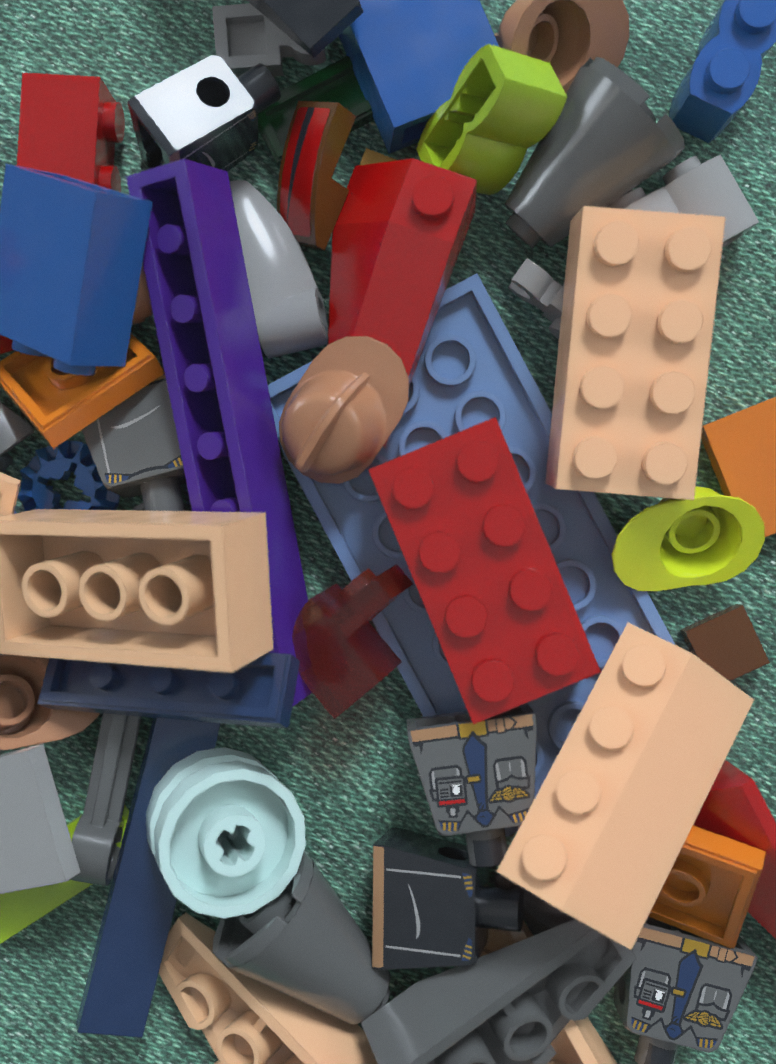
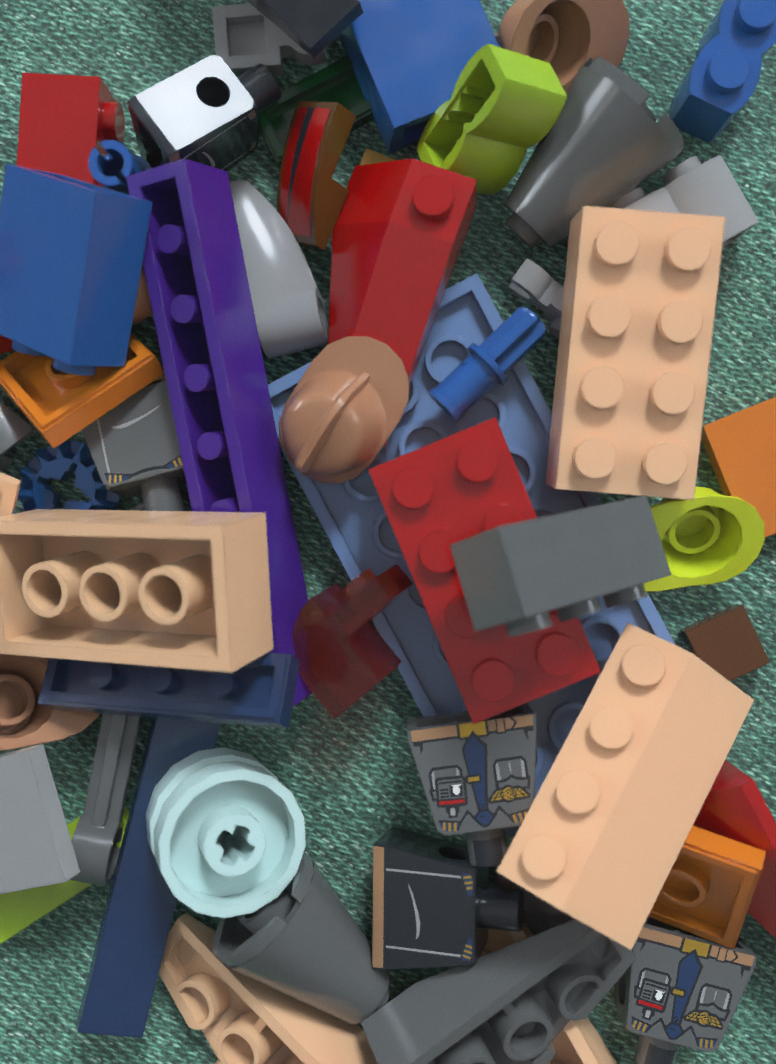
none -> blue axle [88,140,152,195]
none -> blue axle [428,307,547,423]
none -> dark grey brick [450,495,671,638]

